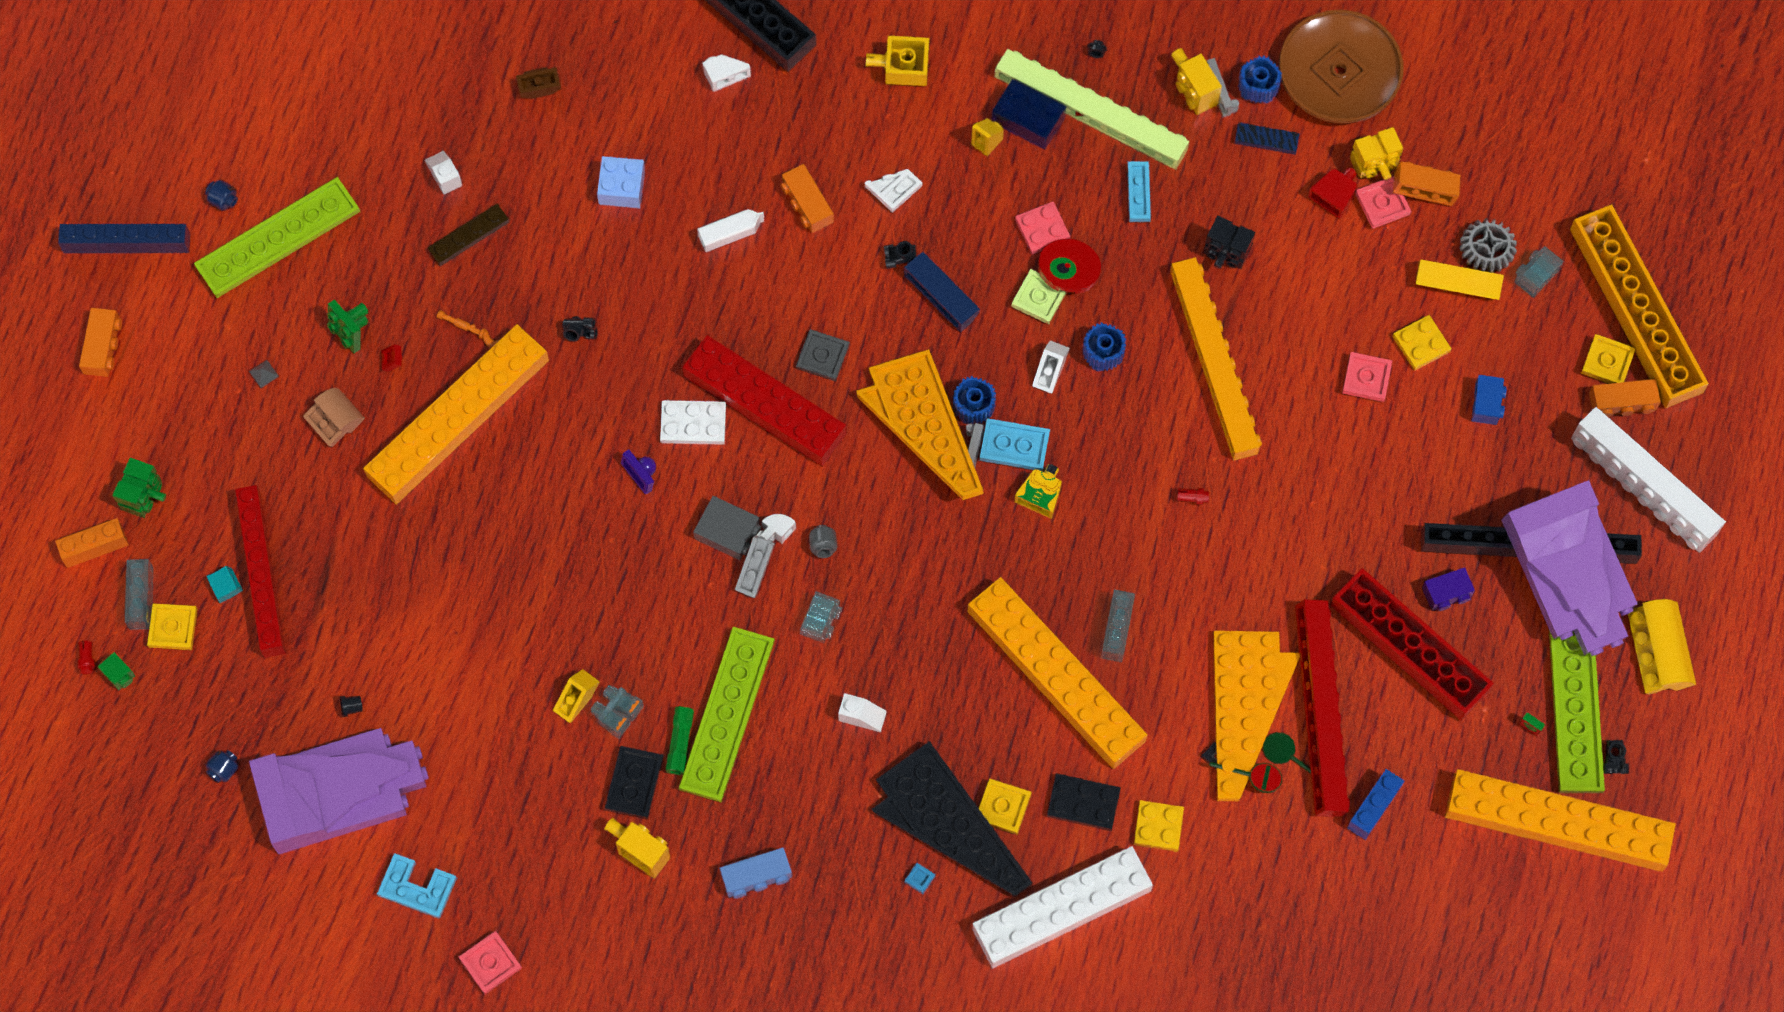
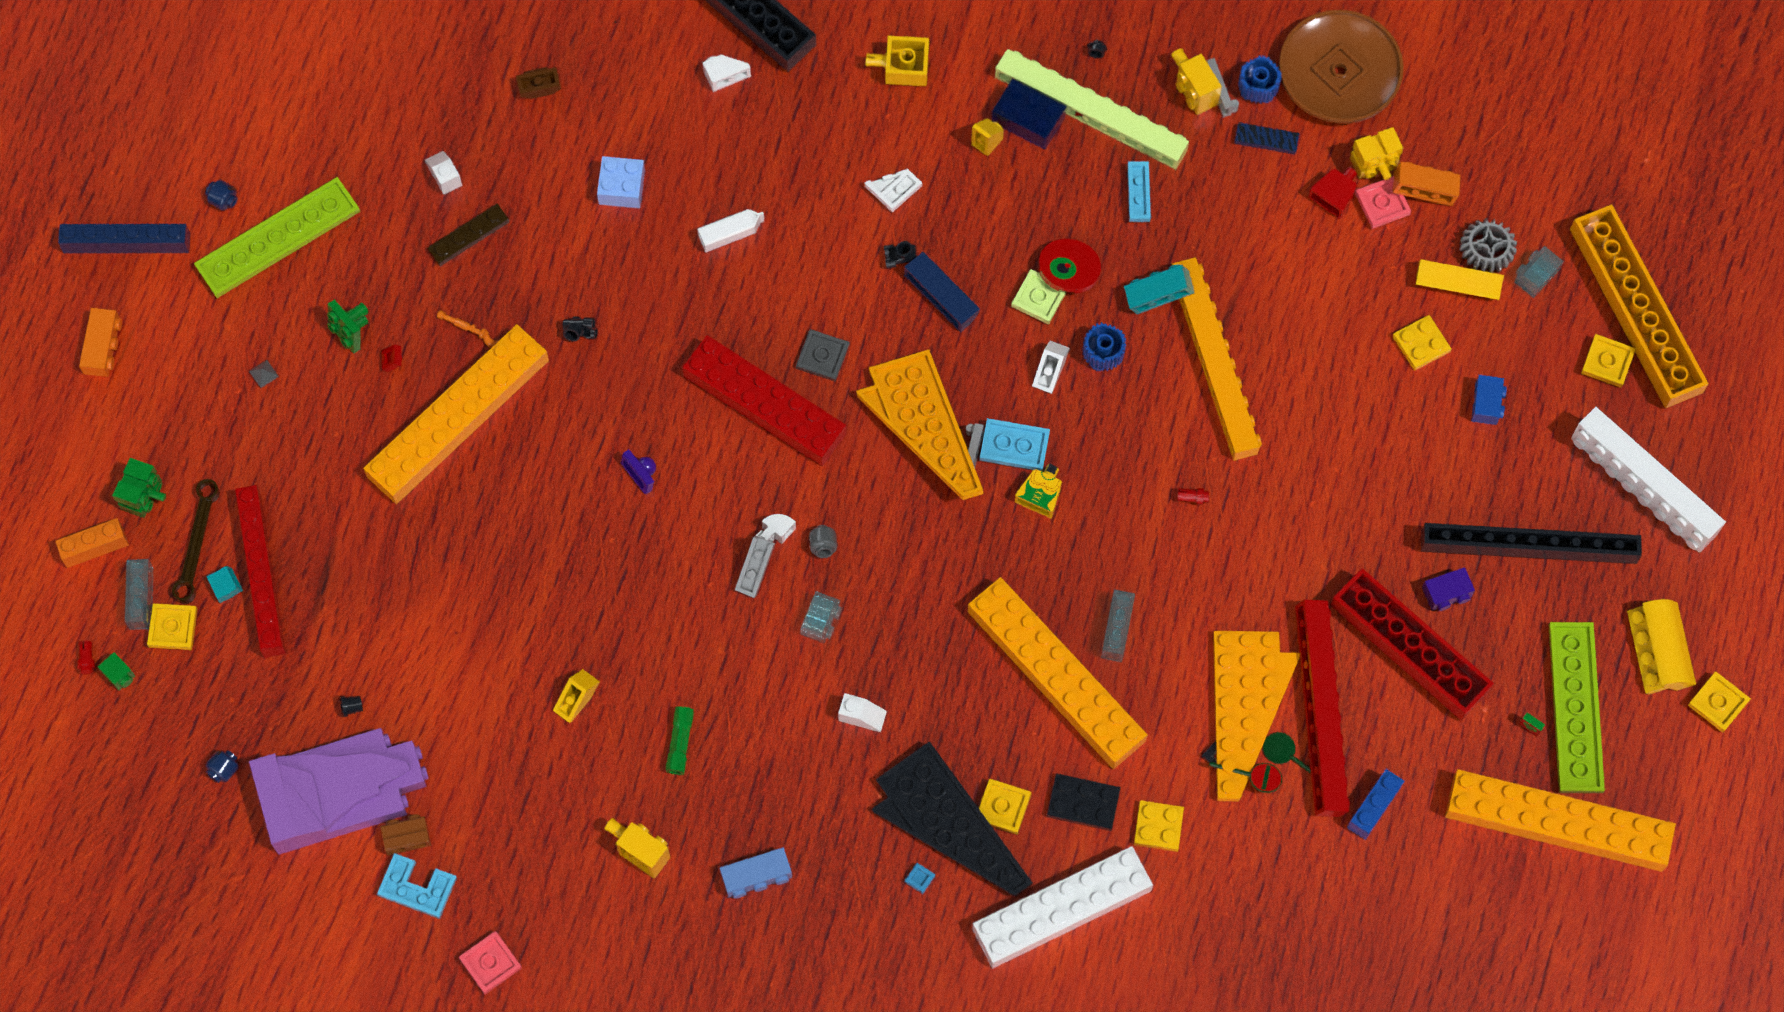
nougat brick [303,388,365,447] -> none
clear light blue hips [590,685,644,739] -> none
black plate [605,746,664,820] -> none
white plate [660,400,726,444] -> none
lime plate [679,627,775,803] -> none
dark grey brick [693,496,761,560] -> none
orange brick [780,164,834,233] -> none
blue brick [953,376,996,425] -> none
coral plate [1015,201,1070,255] -> none
black brick [1203,215,1256,270] -> none
coral plate [1342,352,1392,402] -> none
medium lavender panel [1502,480,1638,656] -> none
orange brick [1589,379,1661,418] -> none
black plate [1603,740,1629,774] -> none
none -> dark brown piece [172,479,220,604]
none -> dark orange brick [381,814,431,856]
none -> teal brick [1124,264,1195,314]
none -> yellow plate [1688,671,1751,733]

